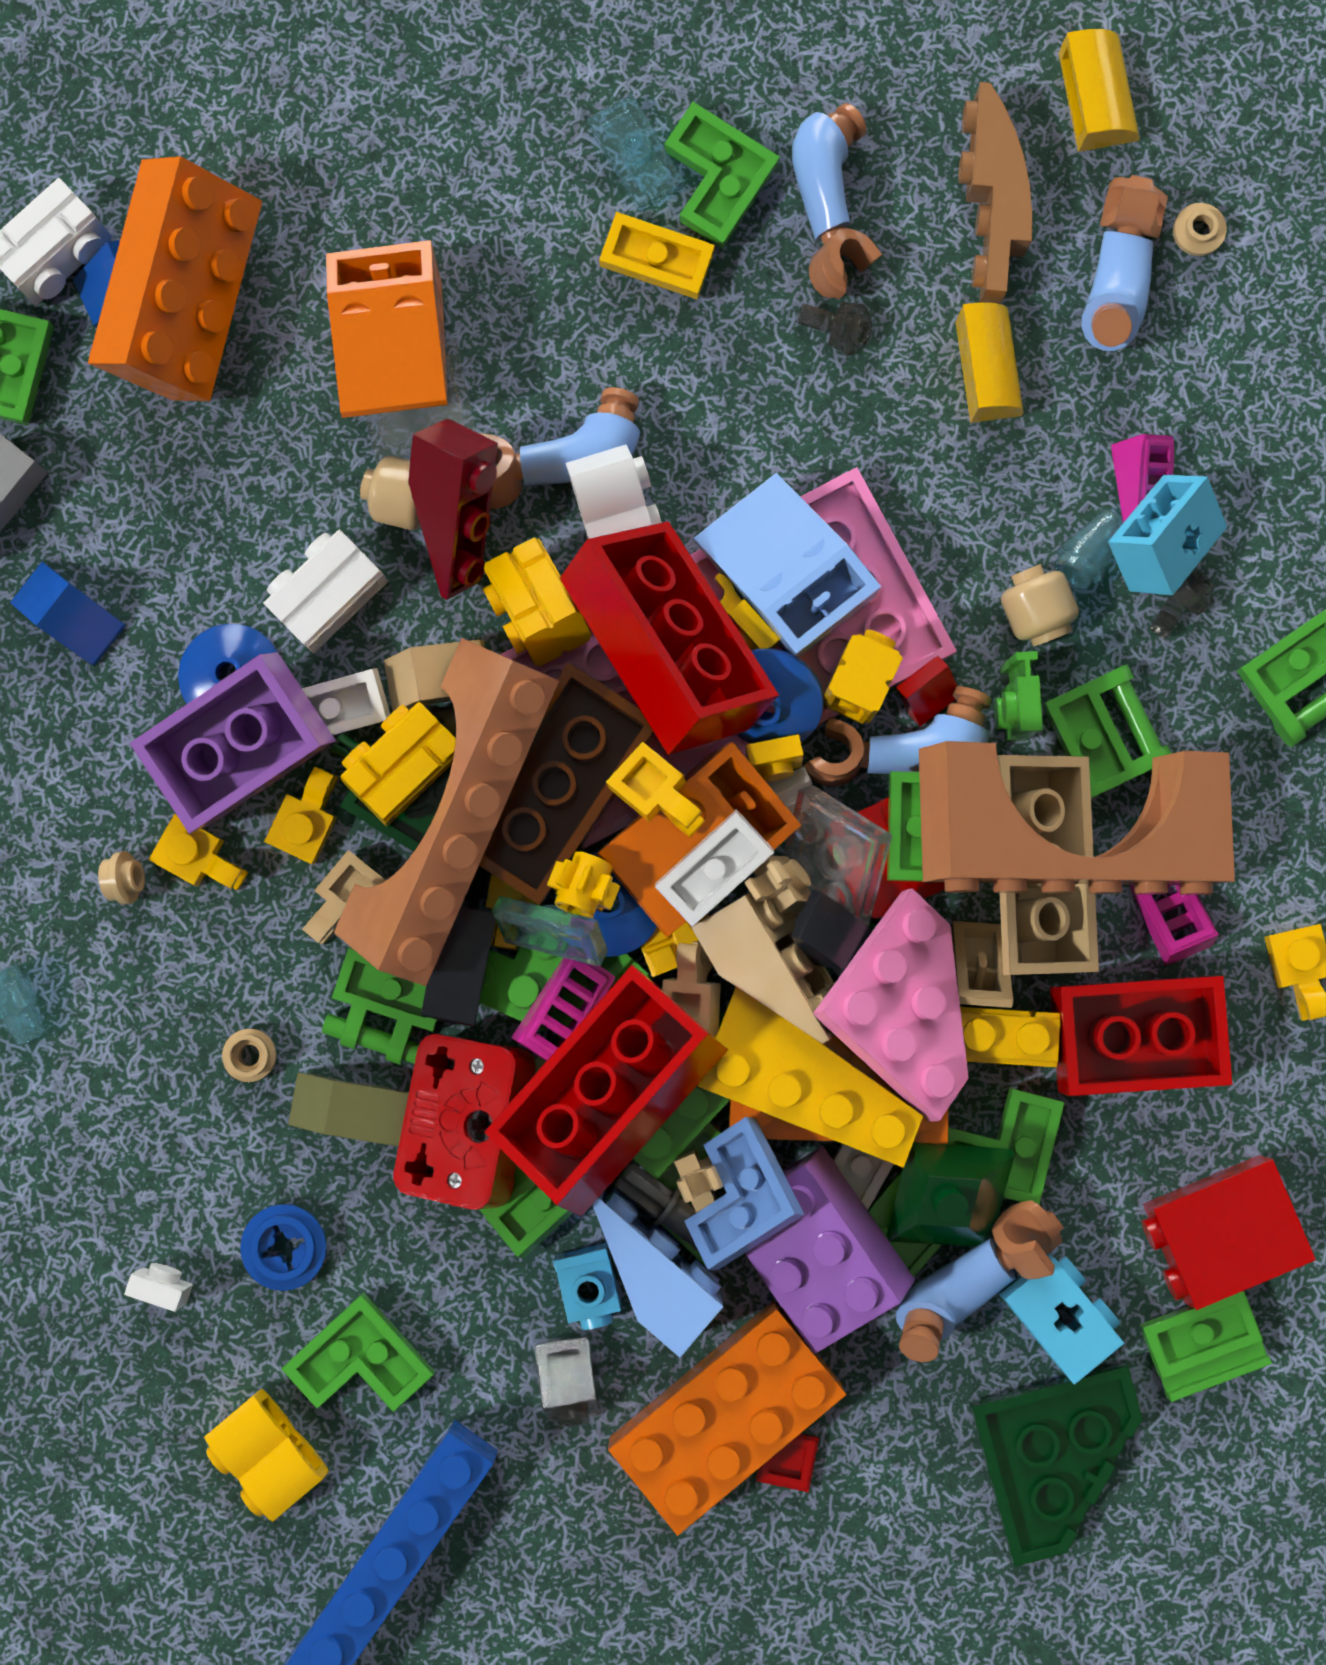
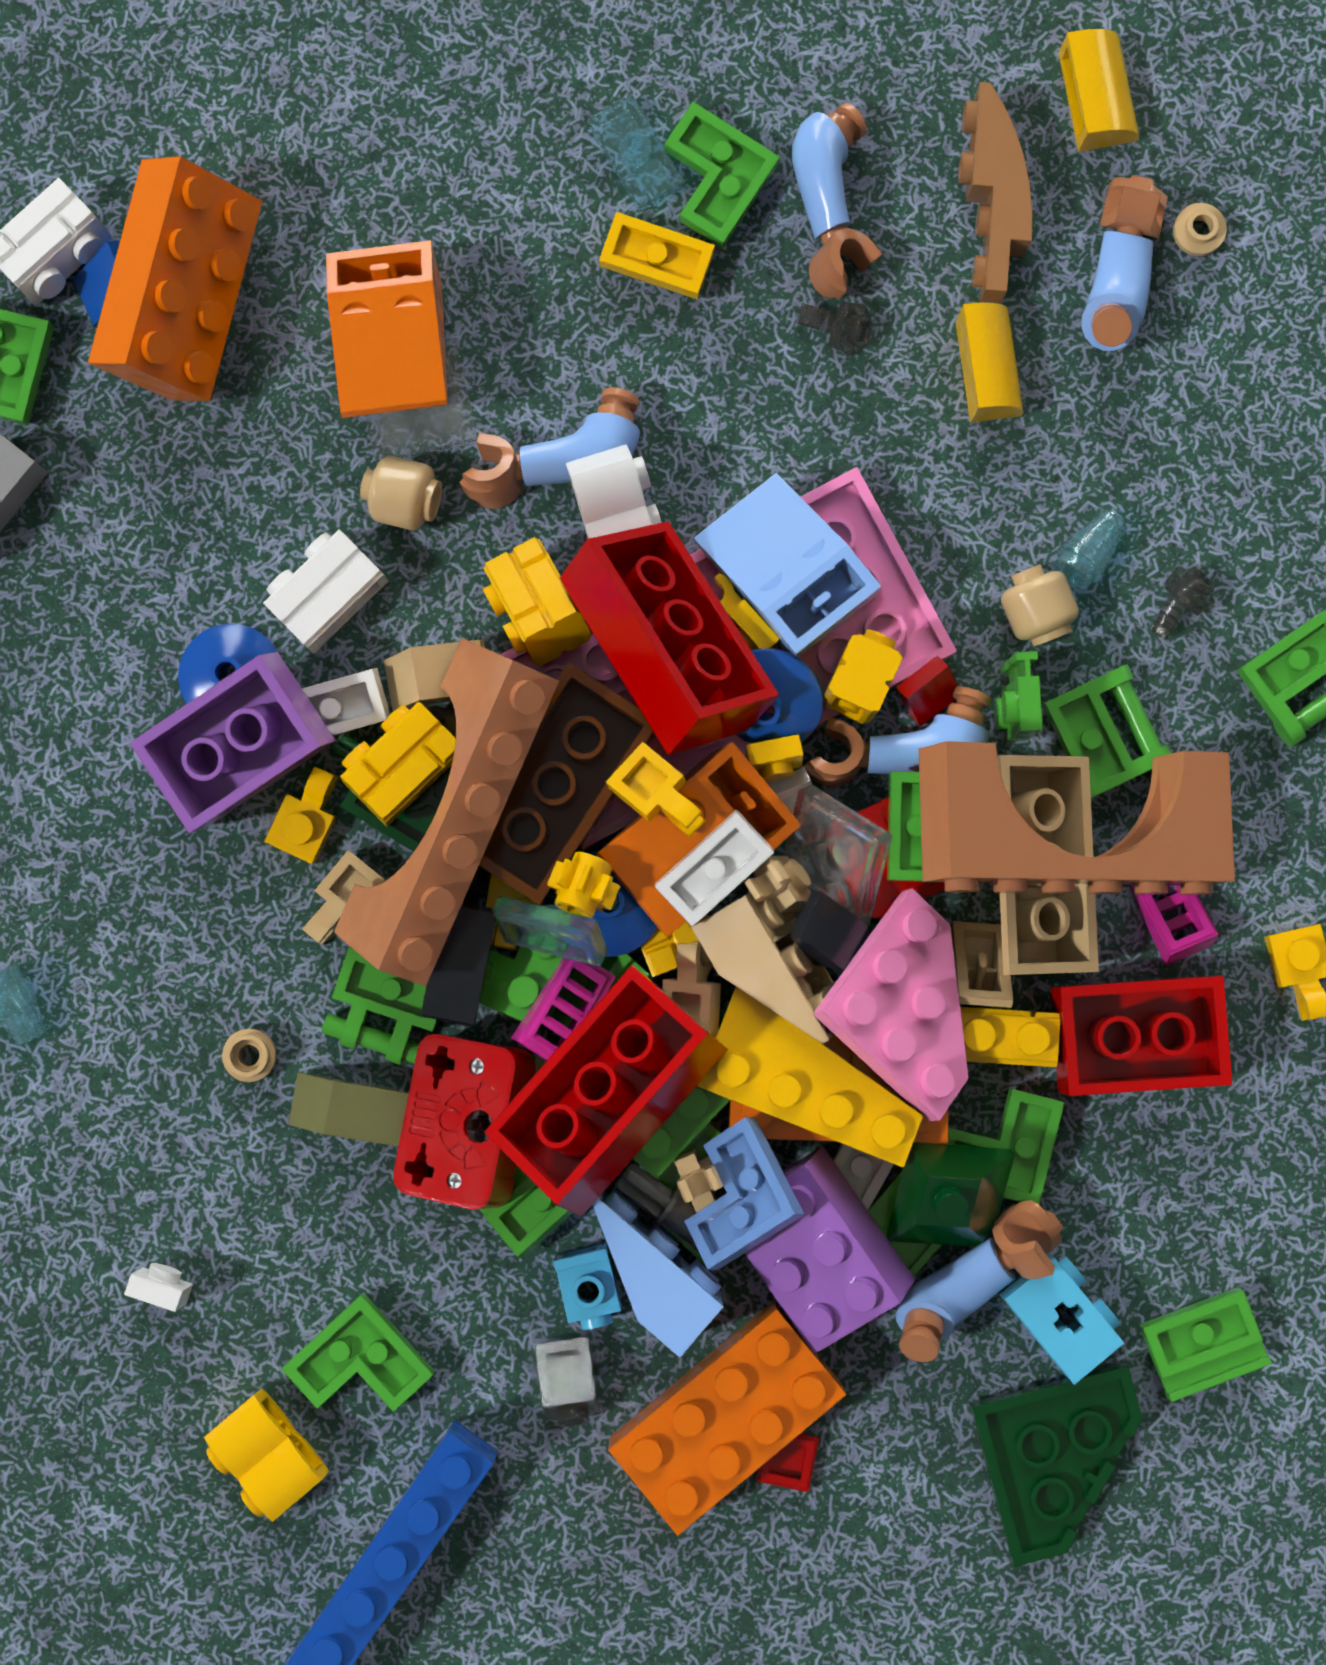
blue slope [10,562,126,666] -> none
tan plate [98,851,145,905] -> none
yellow plate [148,814,249,890] -> none
blue gear [240,1204,327,1291] -> none
dark red slope [408,418,498,600] -> none
medium azure brick [1108,475,1227,595] -> none
dark pink slope [1111,434,1174,523] -> none
red brick [1141,1155,1316,1311] -> none

